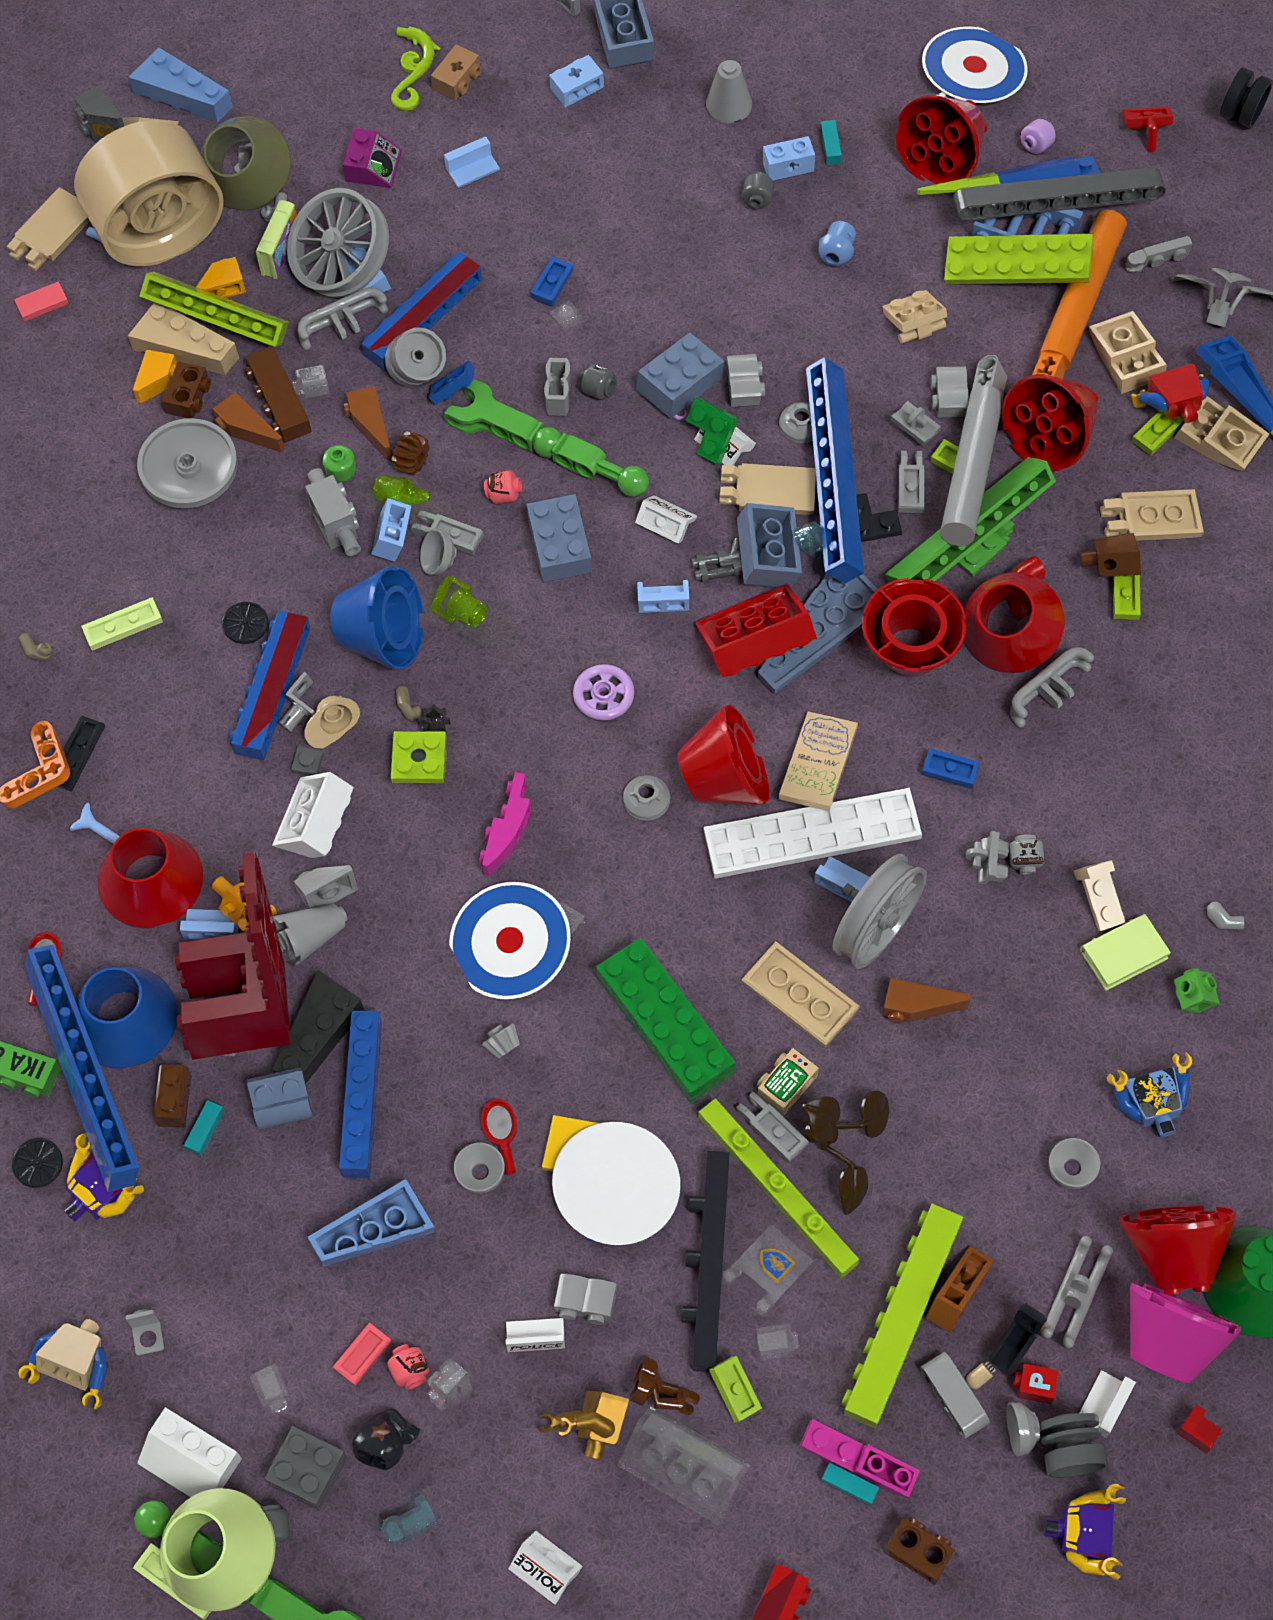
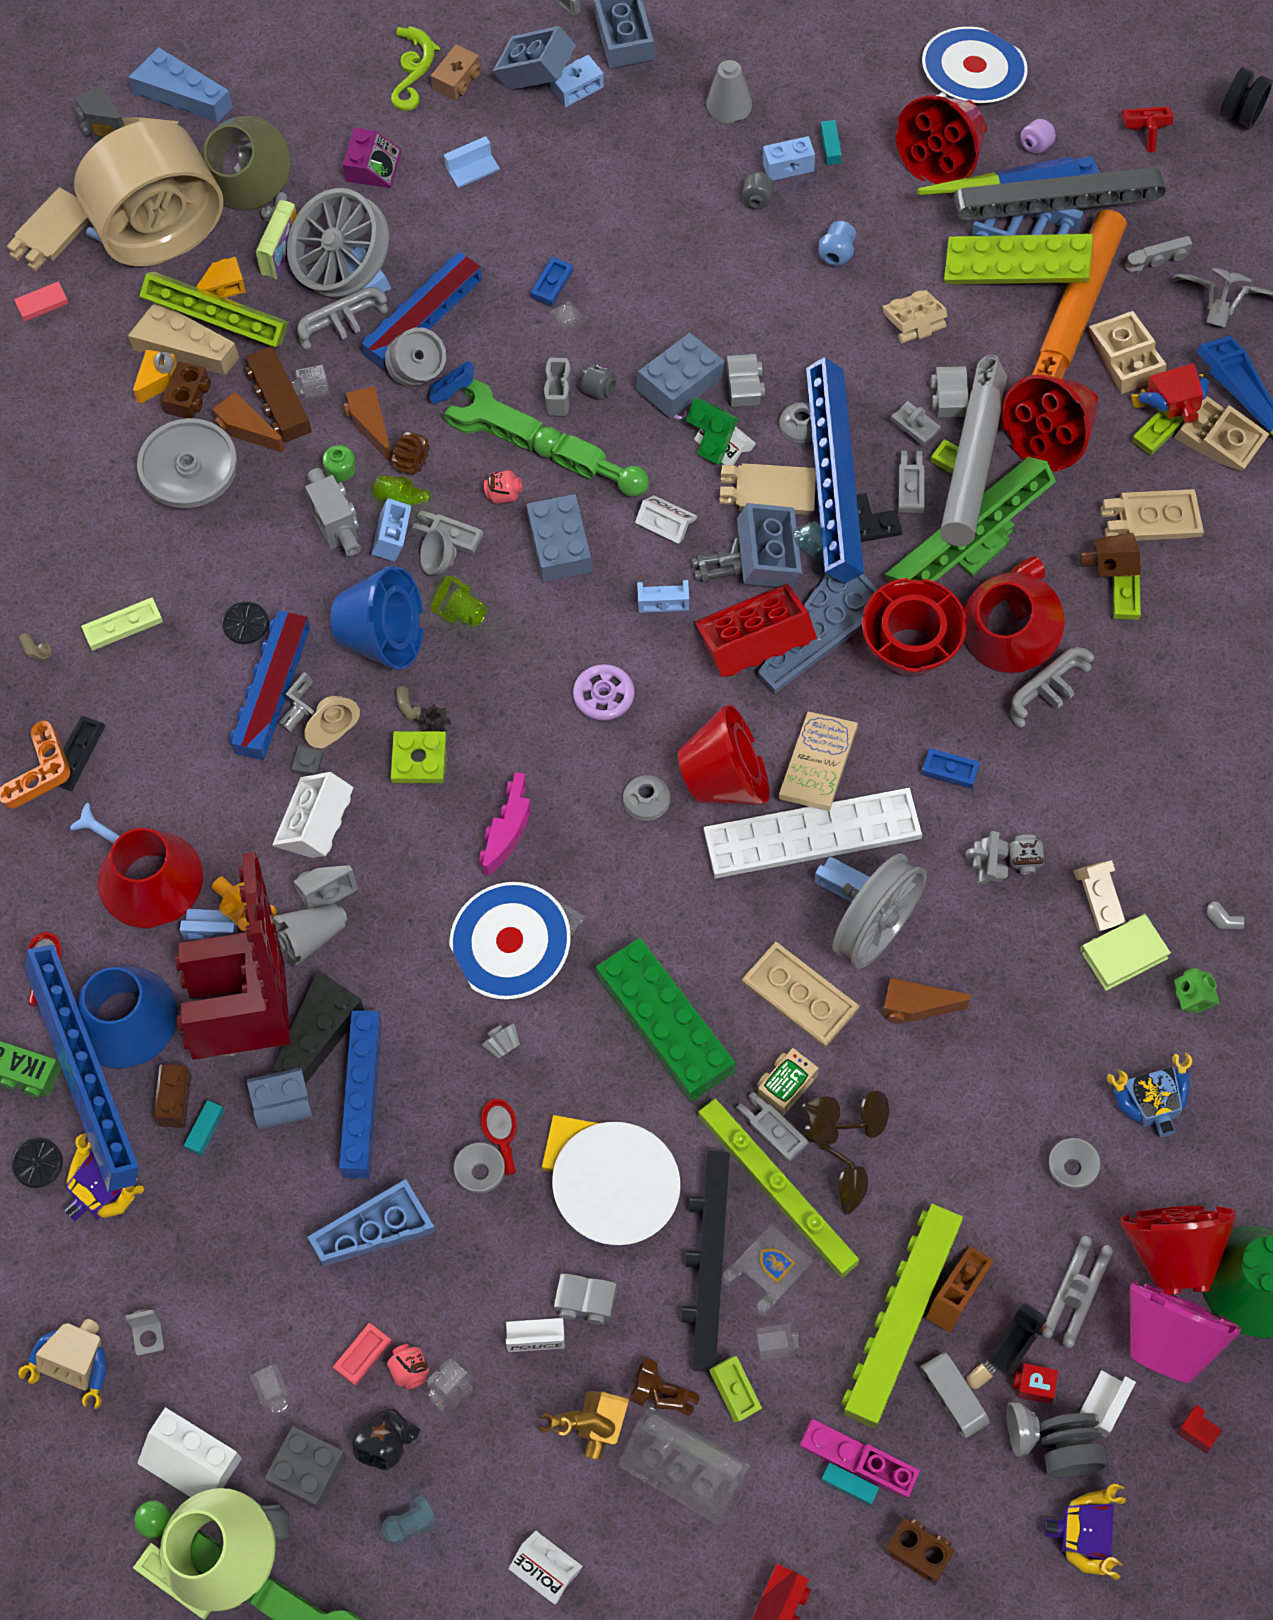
none -> light grey hinge [154,352,175,373]
none -> sand blue brick [493,26,576,90]

